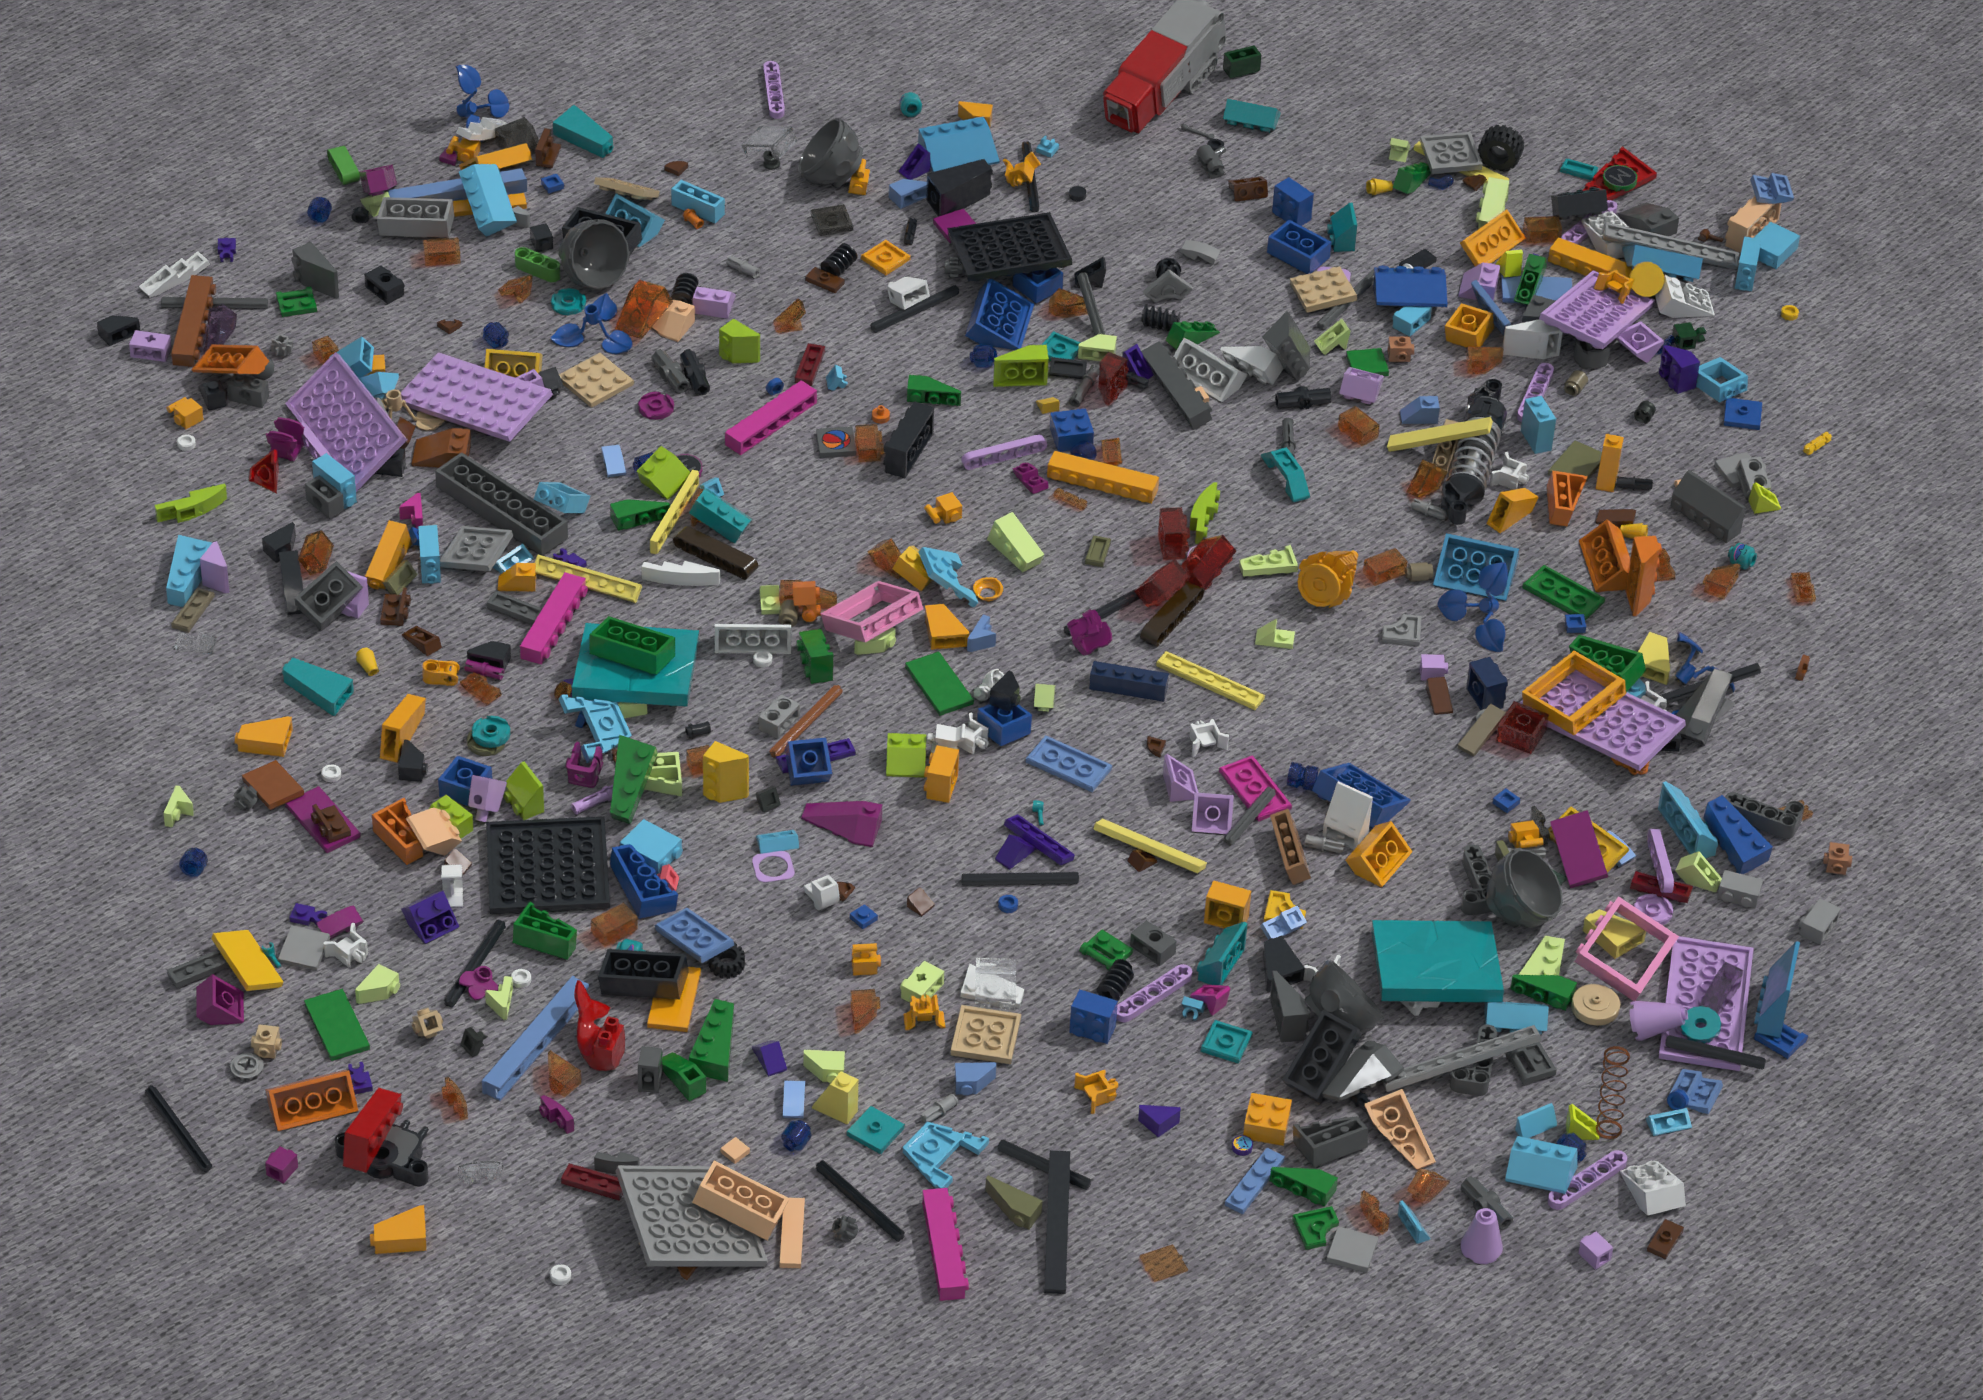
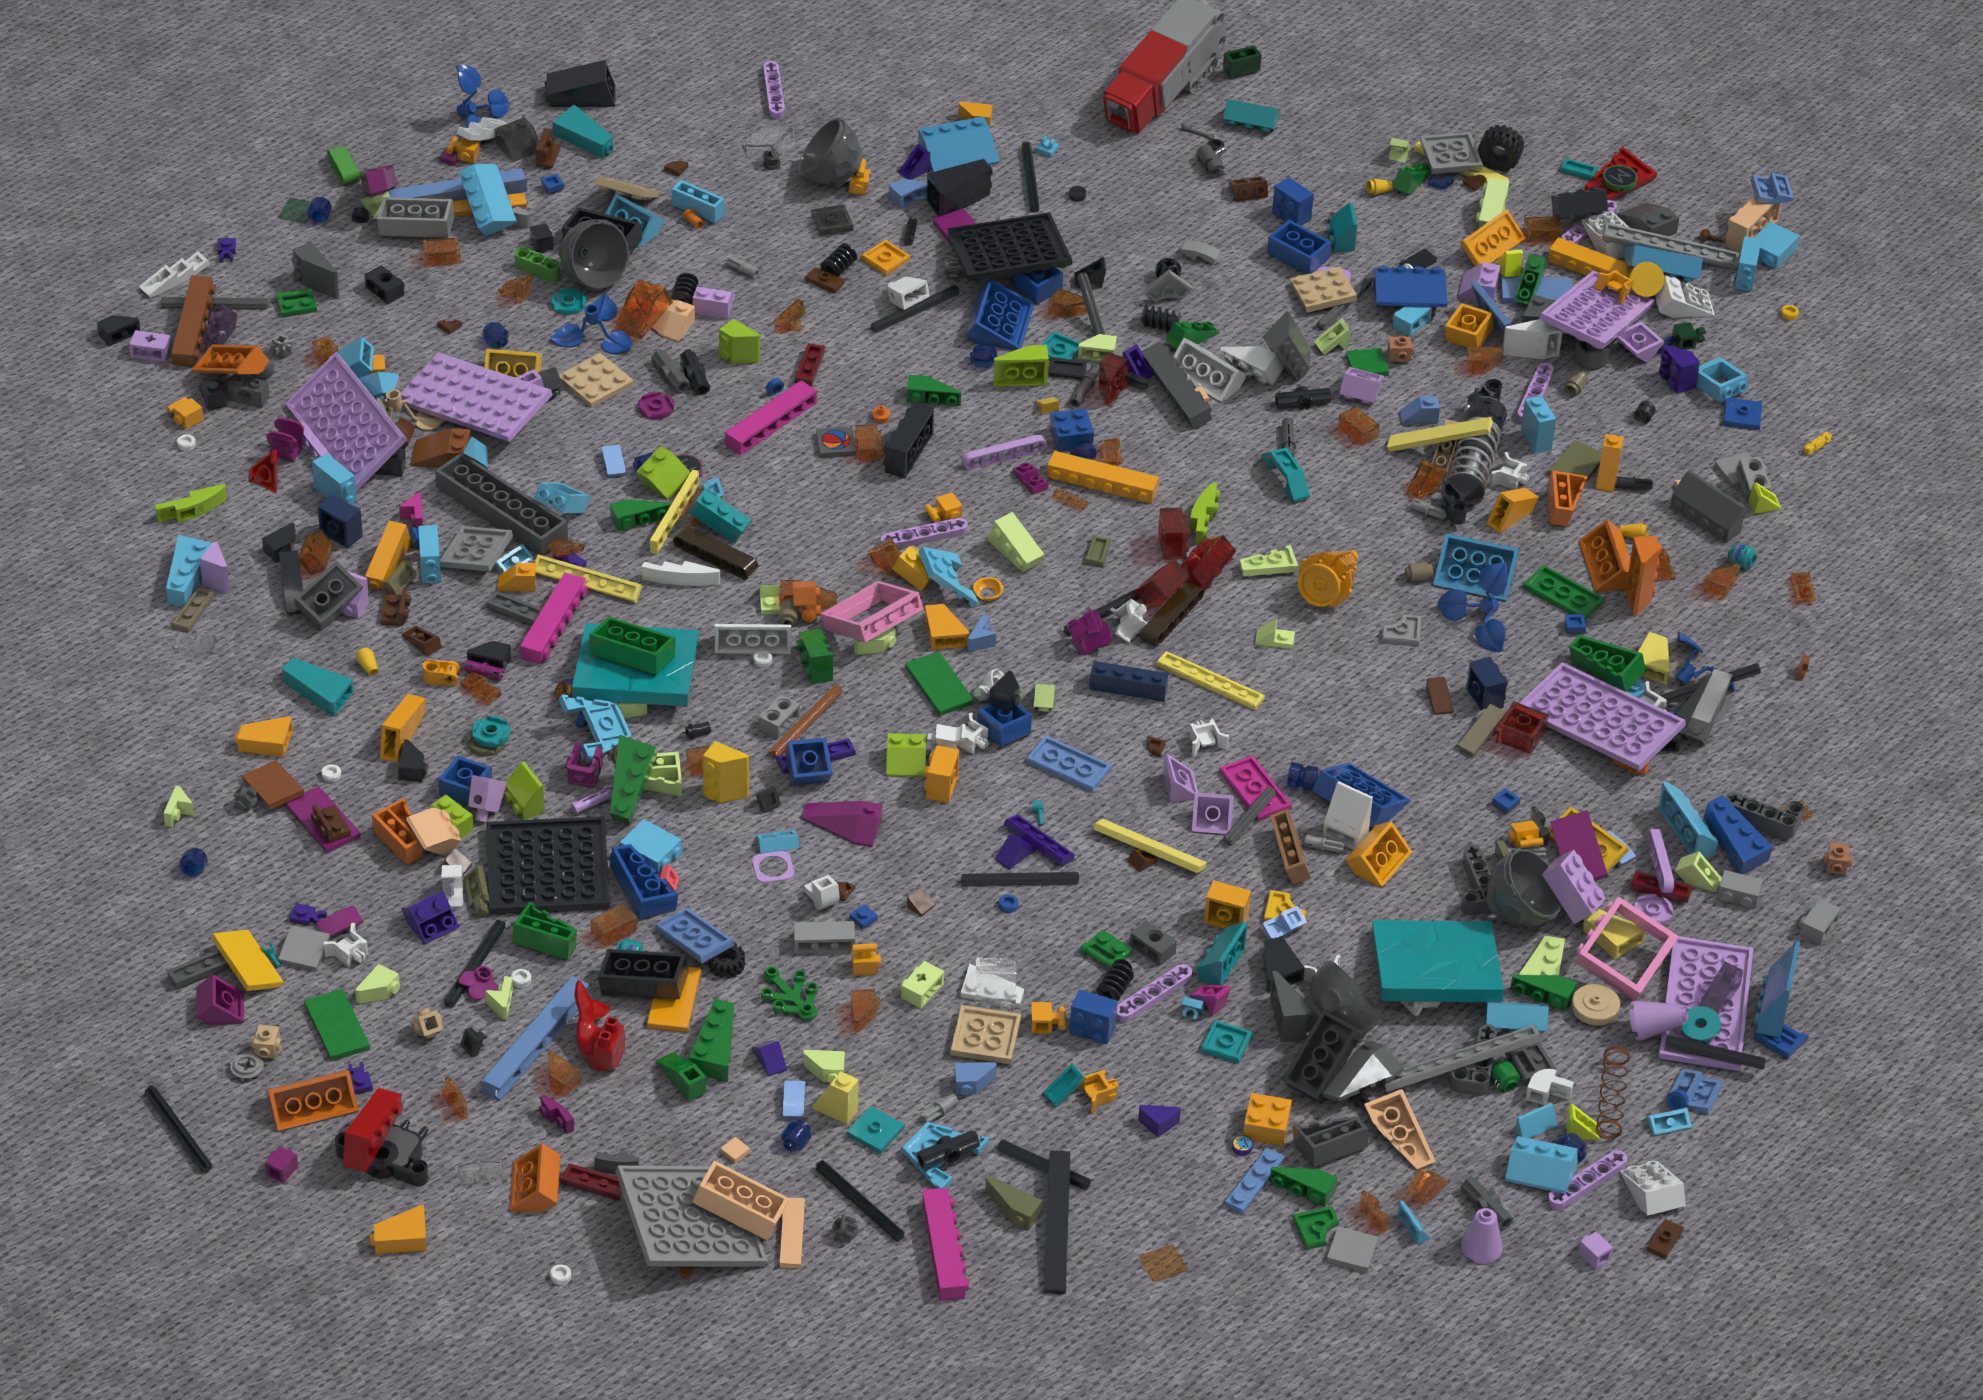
dark grey brick [305,475,344,519] -> none
light orange slope [459,143,532,171] -> none
dark grey brick [638,1046,663,1093] -> none
medium azure tile [826,365,848,391] -> none
teal head [899,92,922,117] -> none
light orange piece [903,995,946,1030] -> none
light orange piece [1003,152,1041,187] -> none
clear orange brick [1363,548,1408,586] -> none
lavender brick [1420,654,1448,681] -> none
light orange window [1522,651,1626,736] -> none
reddish brown slope [1596,509,1636,528] -> none
none -> clear green piece [279,198,317,223]
none -> dark blue brick [318,494,363,548]
none -> medium azure slope [463,437,488,467]
none -> olive hinge [464,866,490,917]
none -> orange slope [510,1143,560,1212]
none -> black slope [544,60,616,107]
none -> clear orange slope [546,538,585,557]
none -> green plant [761,966,818,1021]
none -> light grey brick [794,921,855,953]
none -> lavender beam [881,518,968,550]
none -> black piece [916,1130,980,1169]
none -> light orange brick [1031,1002,1066,1033]
none -> teal tile [1043,1063,1086,1107]
none -> white piece [1110,599,1147,643]
none -> green head [1490,1061,1520,1092]
none -> white brick [1525,1069,1574,1106]
none -> lavender brick [1542,849,1606,924]

